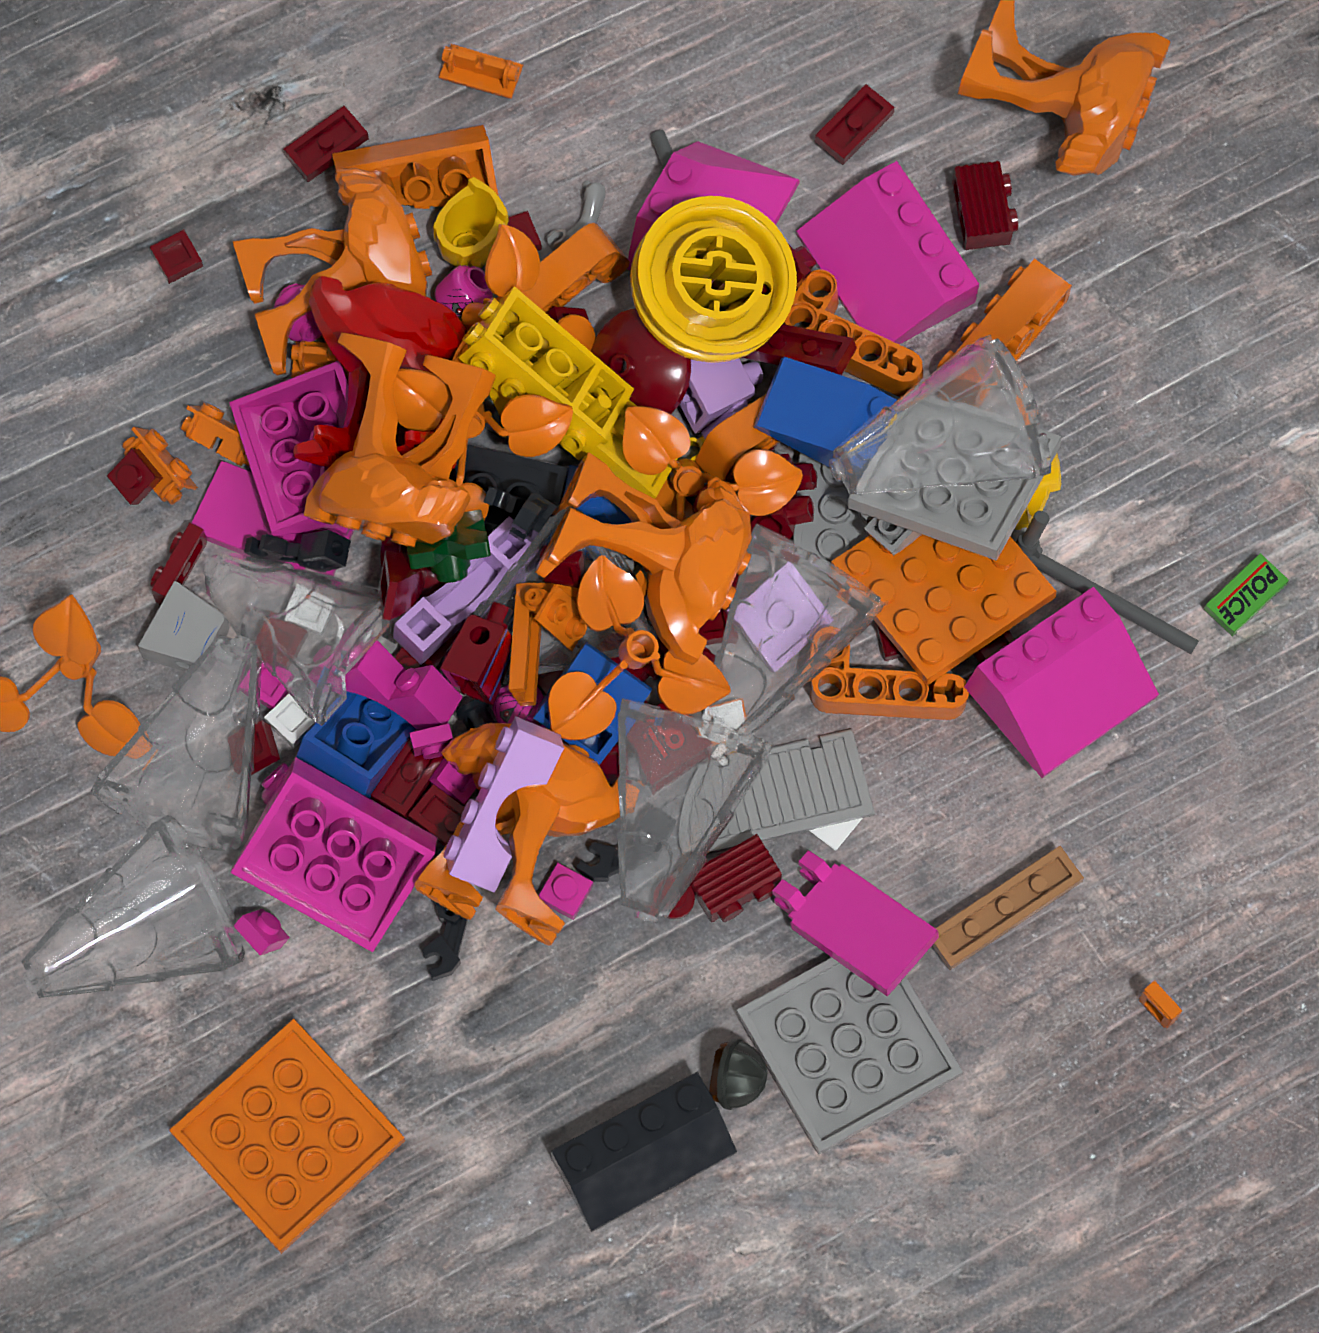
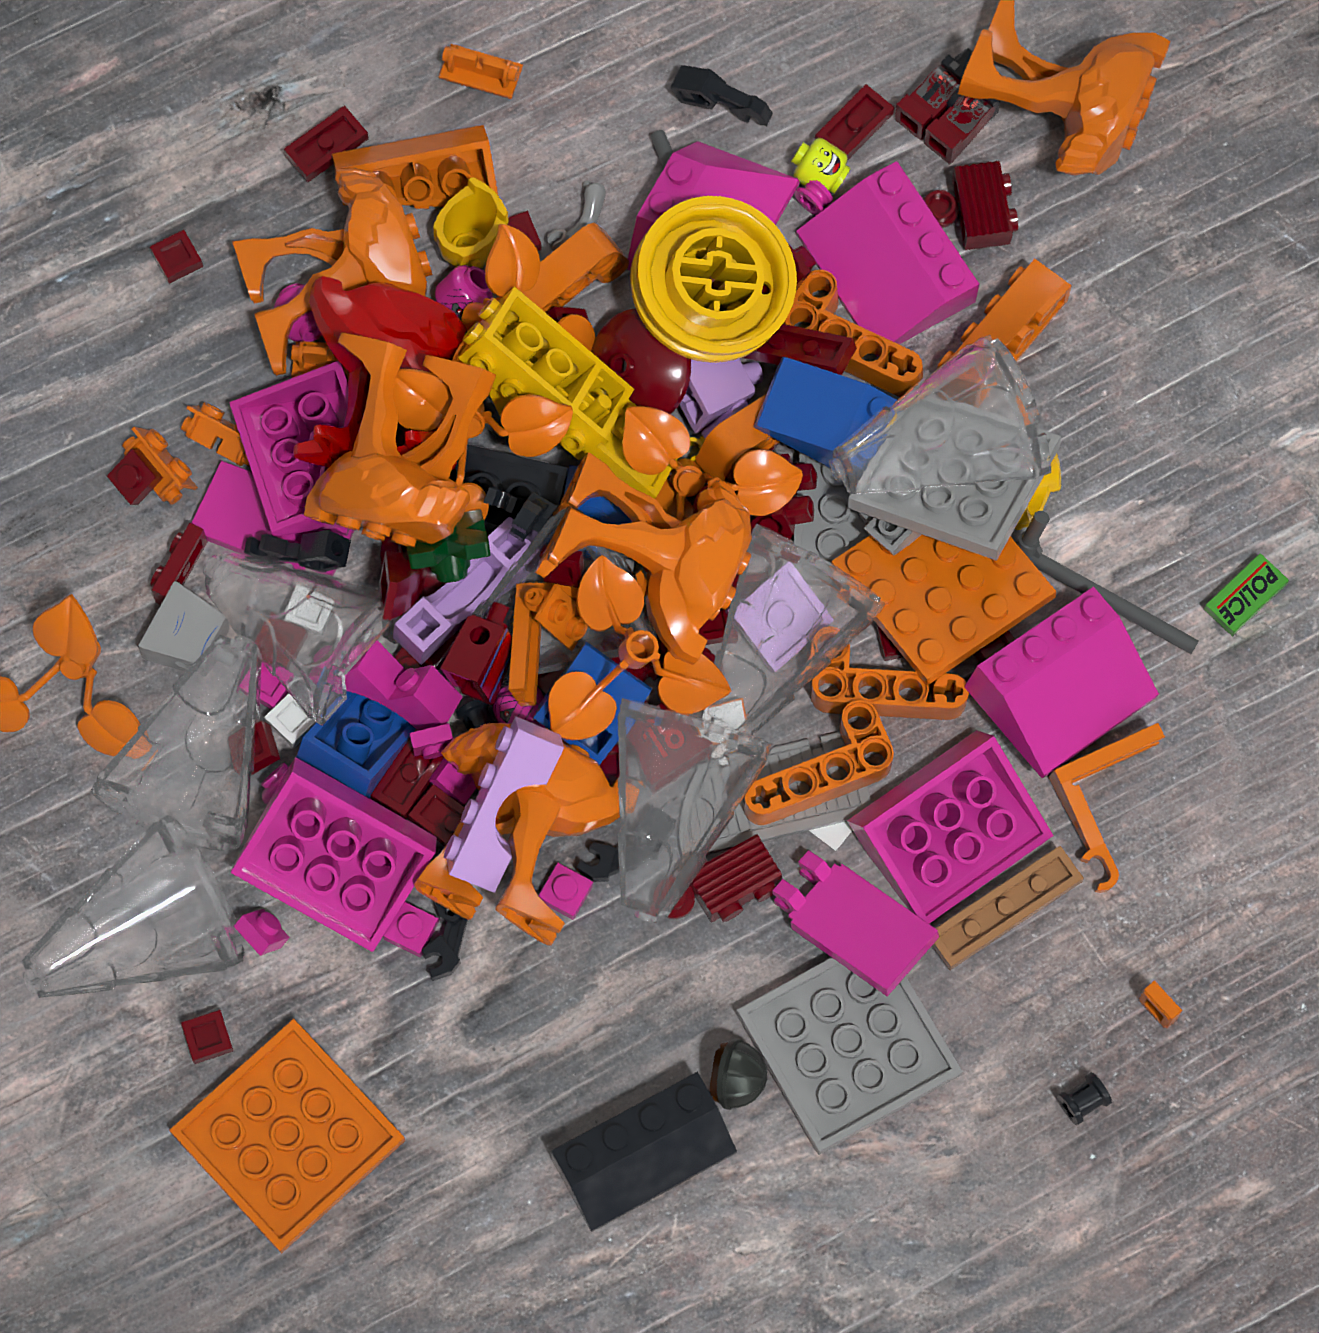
none -> dark red plate [181,1010,234,1064]
none -> dark pink plate [383,902,439,958]
none -> black piece [670,65,773,126]
none -> orange beam [743,700,894,826]
none -> neon yellow head [791,138,851,194]
none -> dark pink bush [794,181,833,215]
none -> dark pink slope [847,730,1054,924]
none -> dark red hips [895,48,1001,165]
none -> dark red plate [923,190,959,228]
none -> orange hinge [1048,723,1165,893]
none -> black bush [1057,1072,1112,1125]

